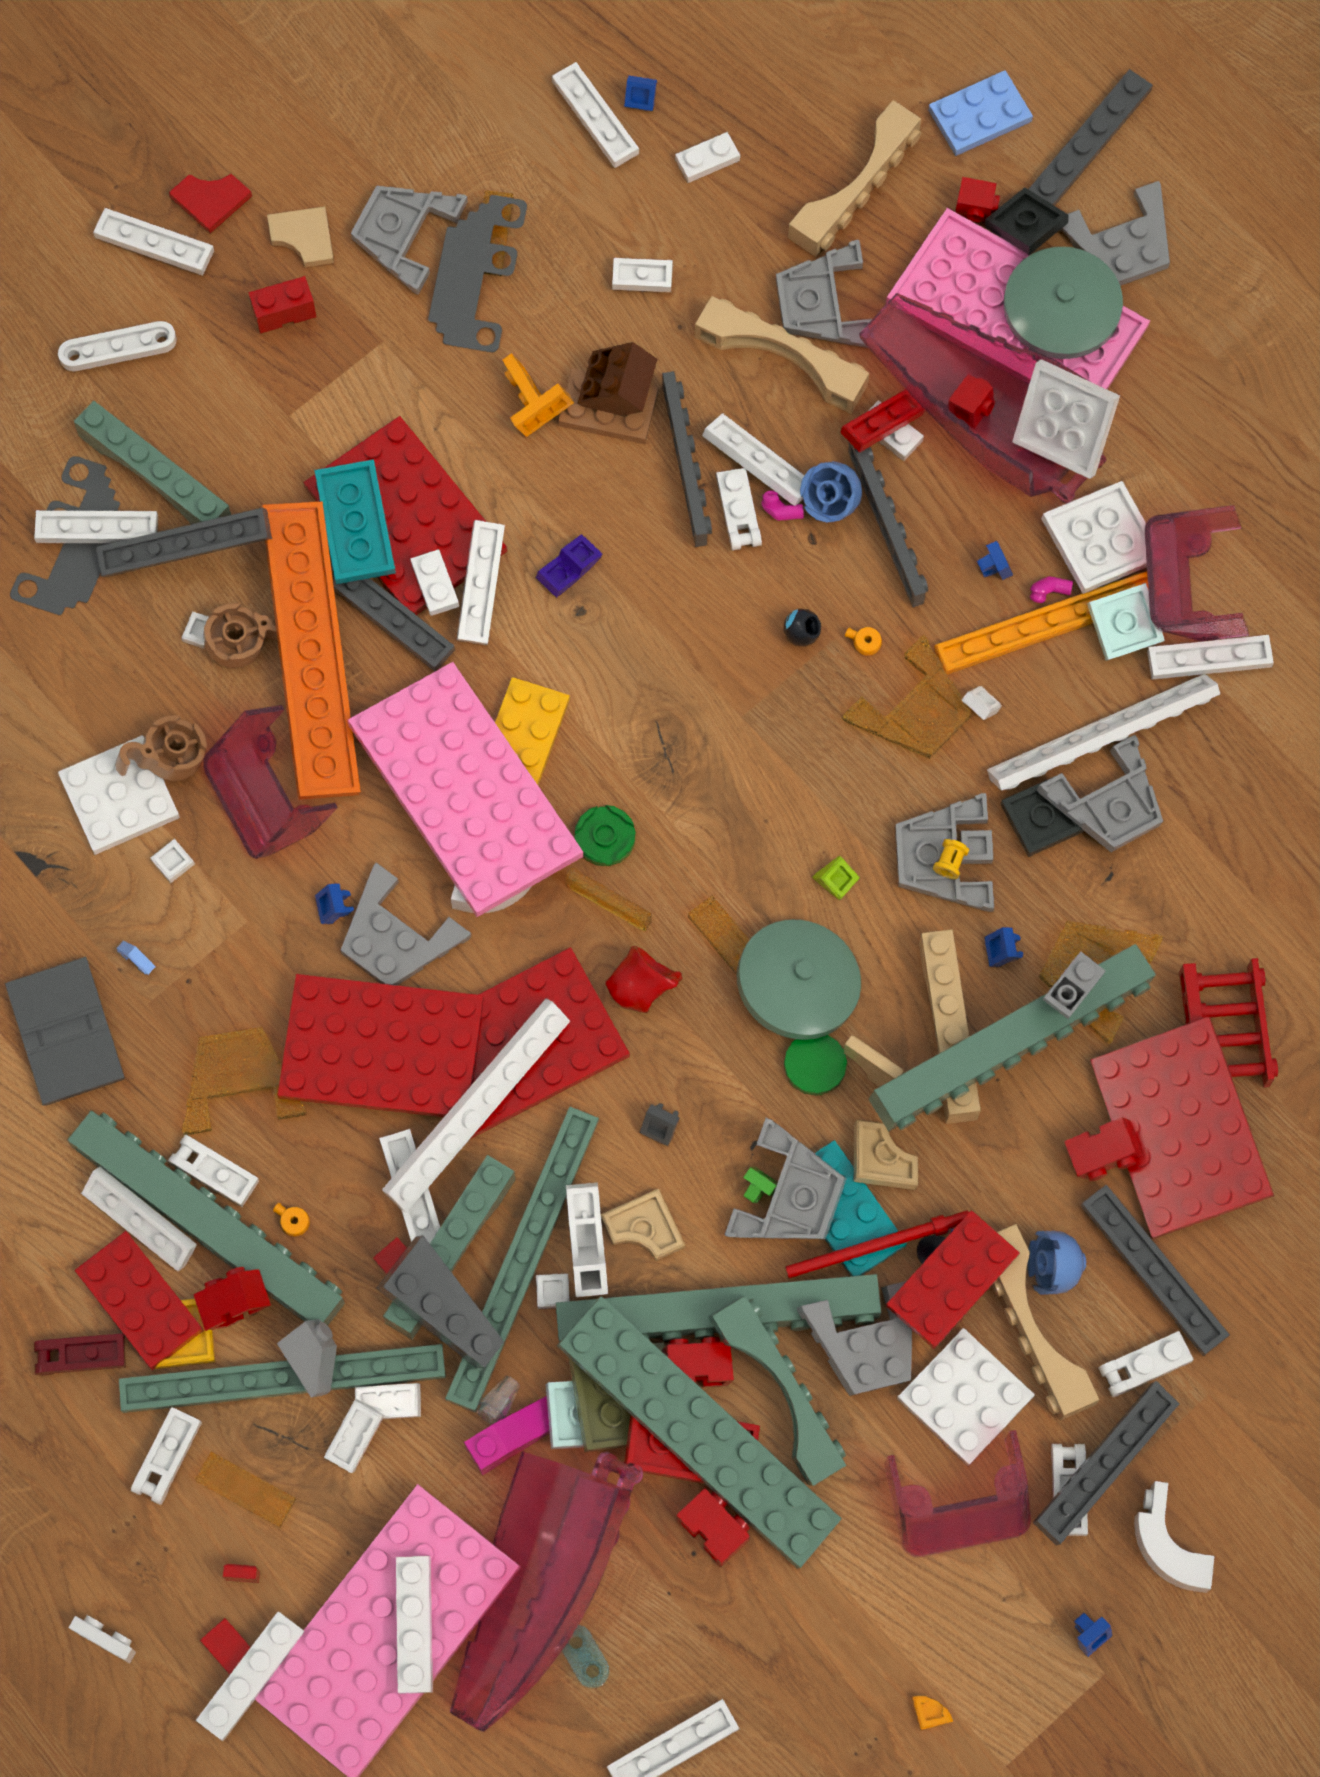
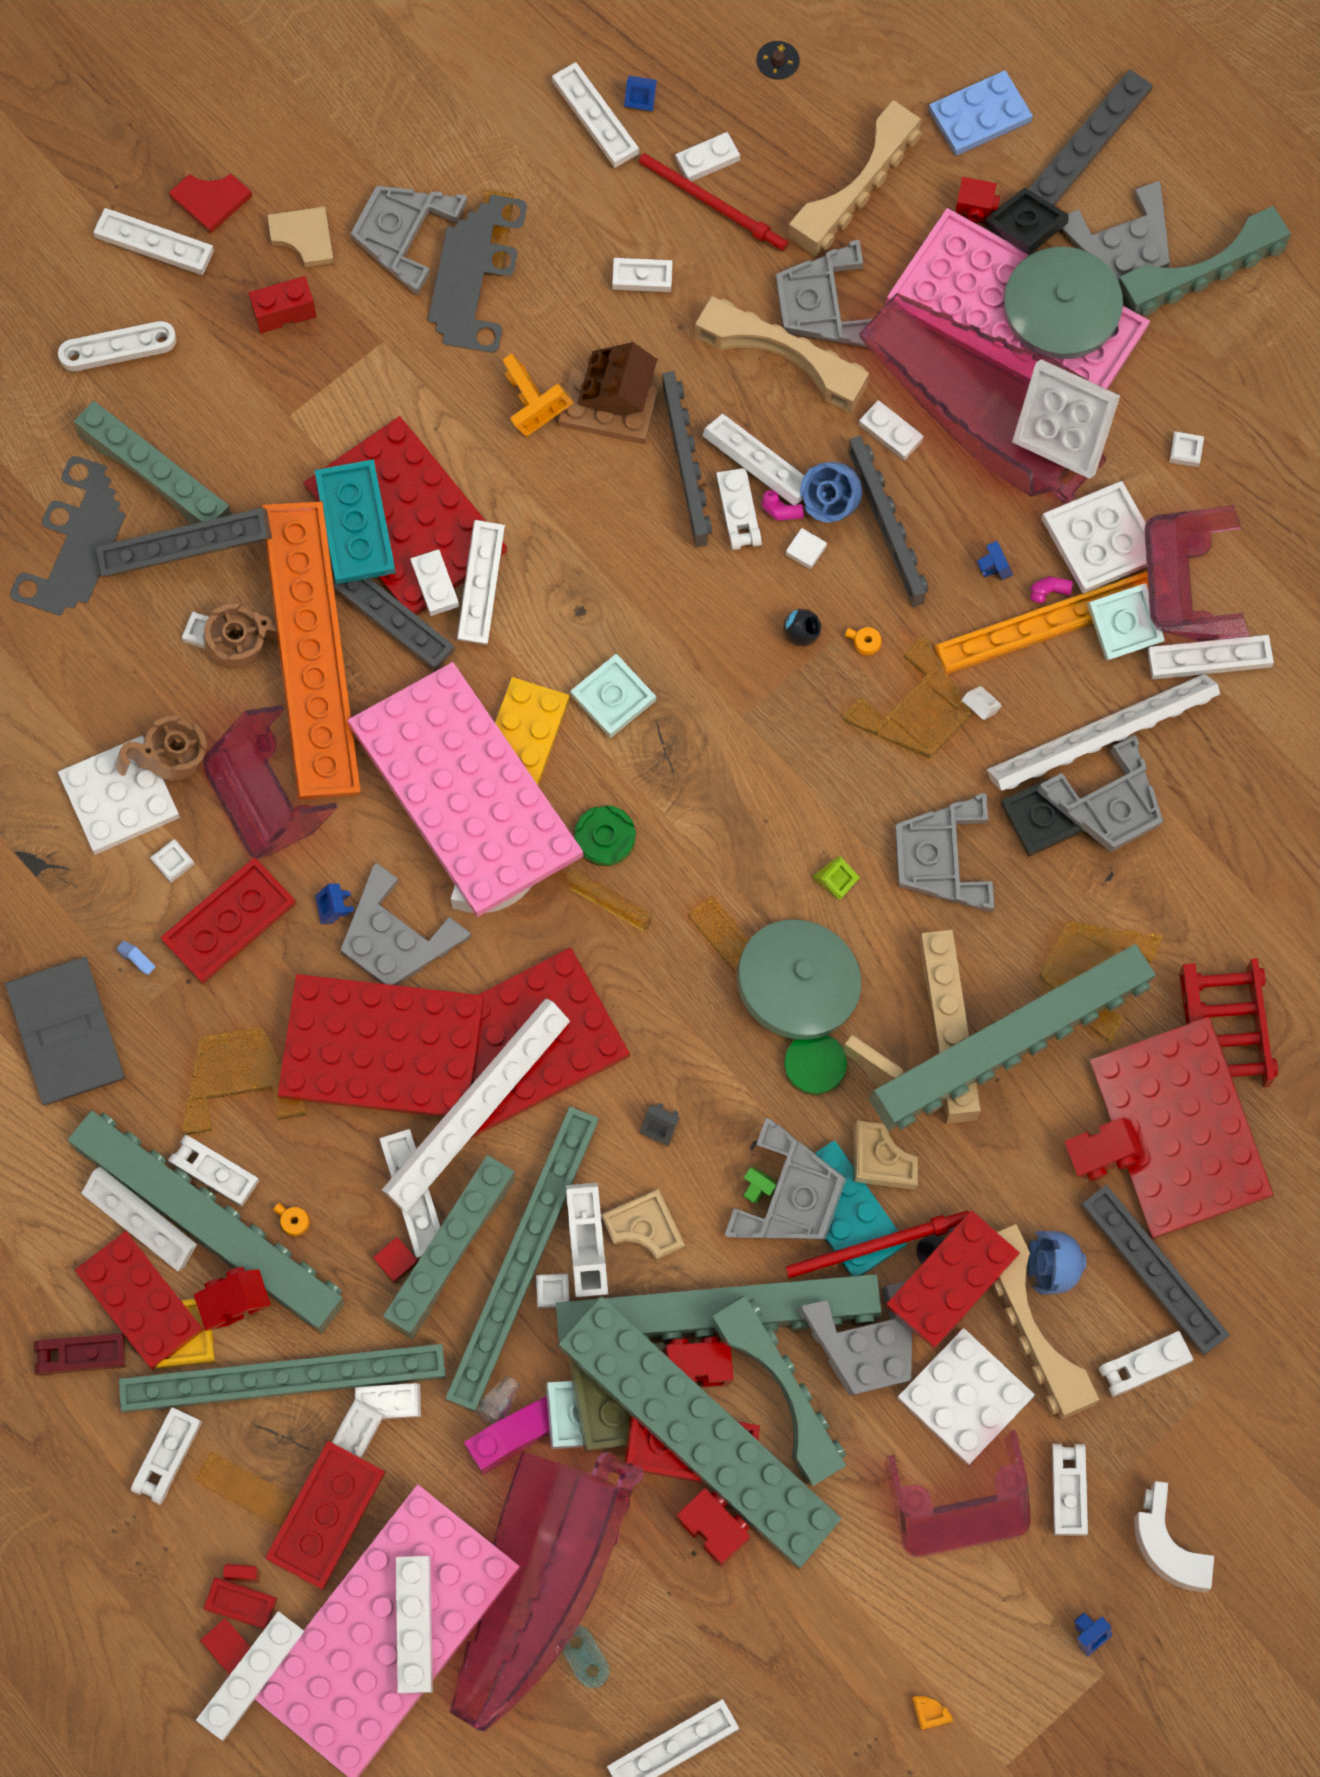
white plate [34,510,158,543] -> none
white plate [68,1615,136,1664] -> none
light grey slope [277,1319,337,1398] -> none
dark grey wedge [376,1235,504,1368] -> none
dark purple slope [536,534,603,598] -> none
red piece [605,946,683,1013] -> none
red tile [840,389,926,453] -> none
yellow bush [933,839,970,879] -> none
red brick [948,374,995,429] -> none
light grey plate [960,830,993,864] -> none
blue tile [984,927,1023,967] -> none
dark grey plate [1033,1381,1180,1546] -> none
light grey slope [1043,951,1106,1019] -> none
none -> red plate [160,857,296,985]
none -> red tile [203,1577,277,1630]
none -> red plate [265,1441,386,1590]
none -> light aqua plate [570,654,656,738]
none -> red bar [639,153,789,251]
none -> piece [756,41,800,80]
none -> white tile [785,528,827,570]
none -> sand green arch [1118,205,1291,316]
none -> white tile [1169,431,1204,467]

